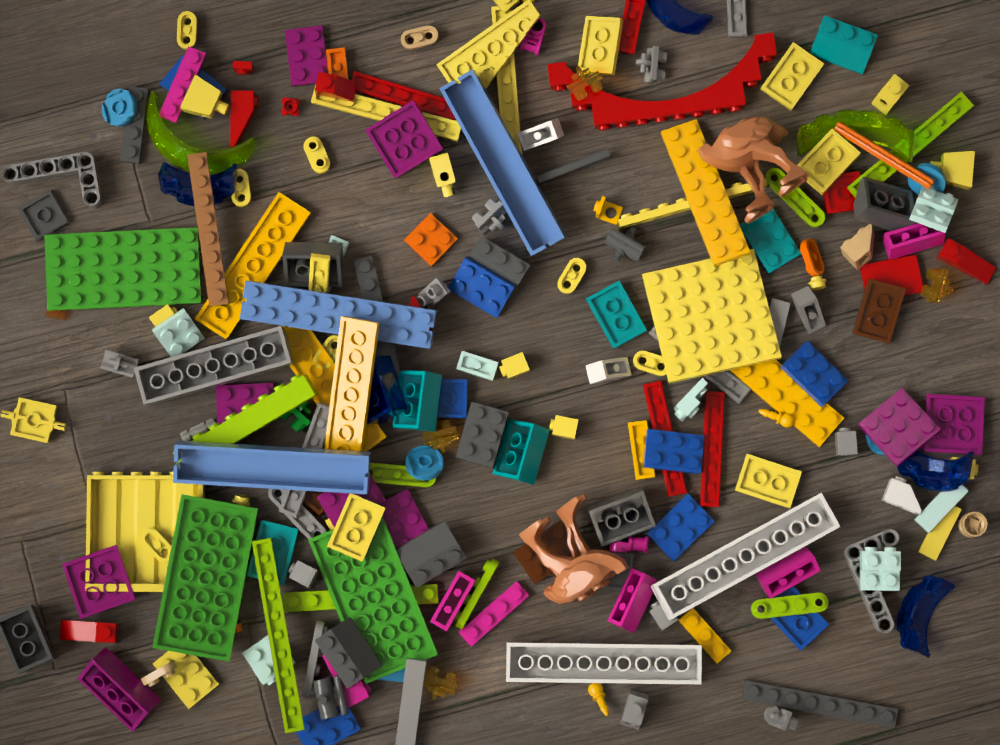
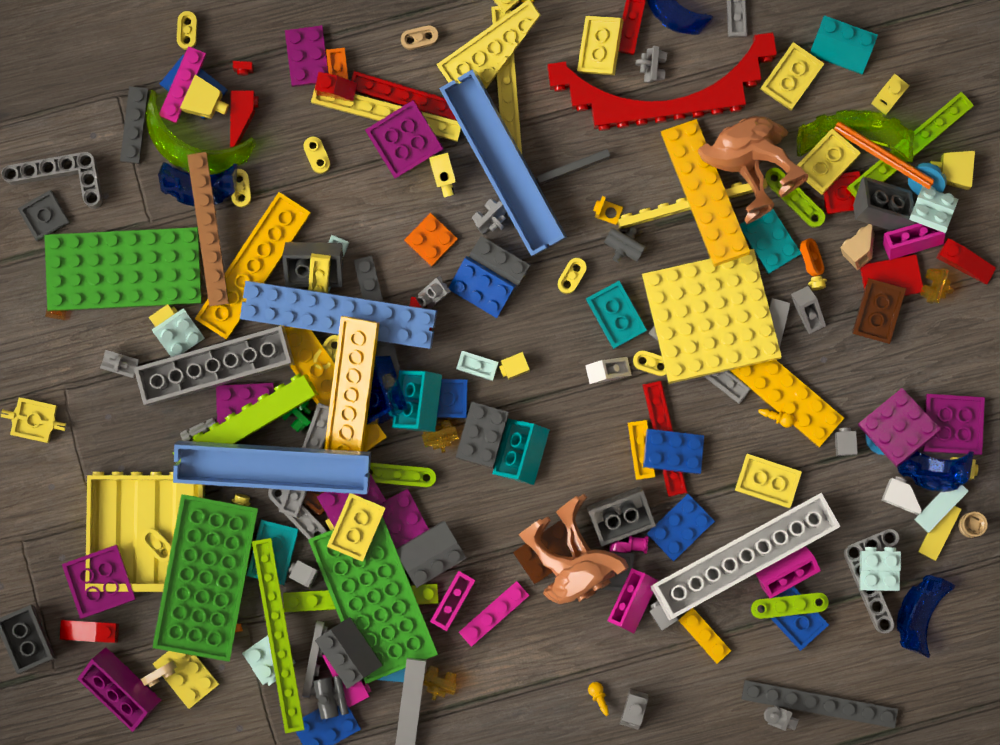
dark azure tile [102,88,138,127] -> none
red plate [281,97,300,117] -> none
dark azure tile [405,445,444,481] -> none
lime plate [454,559,500,630] -> none
white brick [506,643,702,684] -> none
white slope [517,118,564,151] -> none
dark pink piece [520,17,546,56] -> none
light yellow brick [549,415,578,440] -> none
clear yellow hips [567,66,603,101] -> none
light aqua plate [674,378,708,422] -> none
red tile [700,391,725,507] -> none
blue plate [780,341,848,408] -> none

